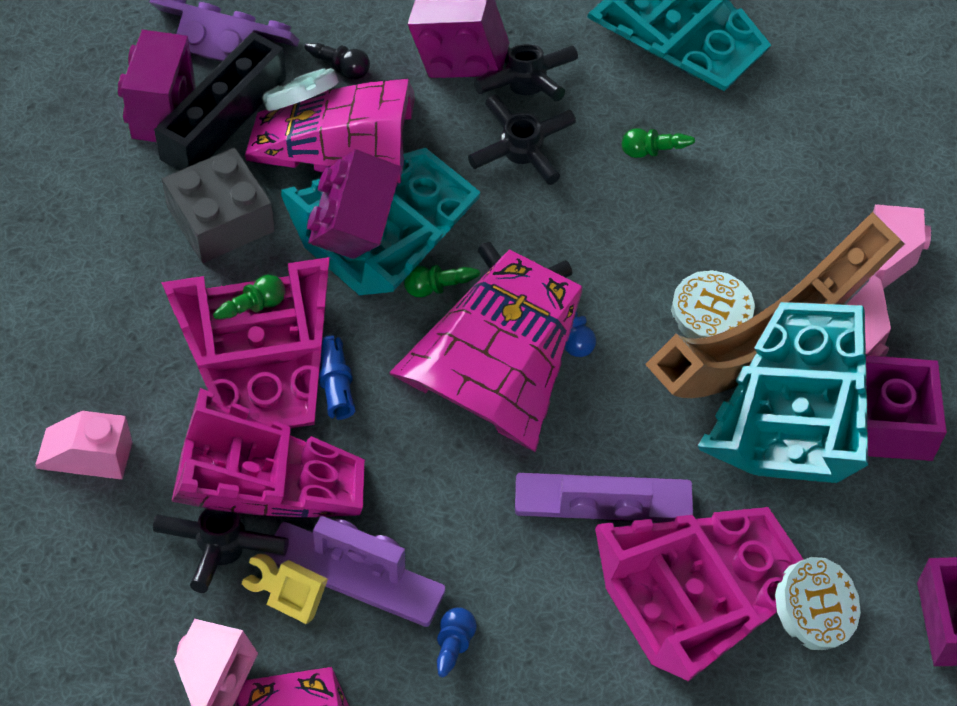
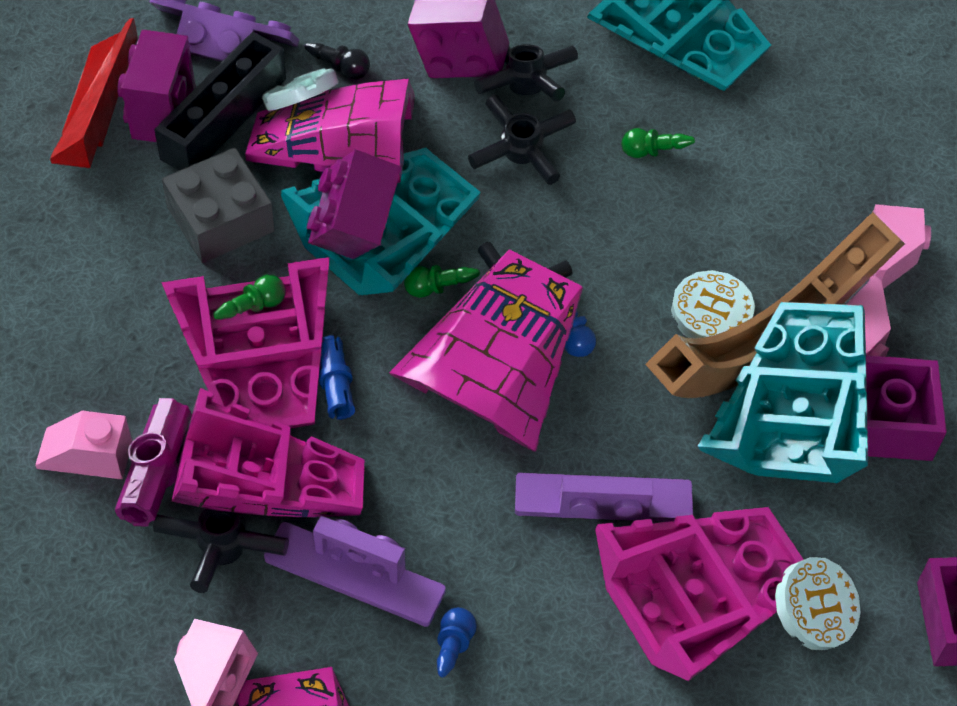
light yellow plate [241,554,328,624] -> none
none -> red wedge [50,18,138,168]
none -> magenta piece [115,398,192,527]

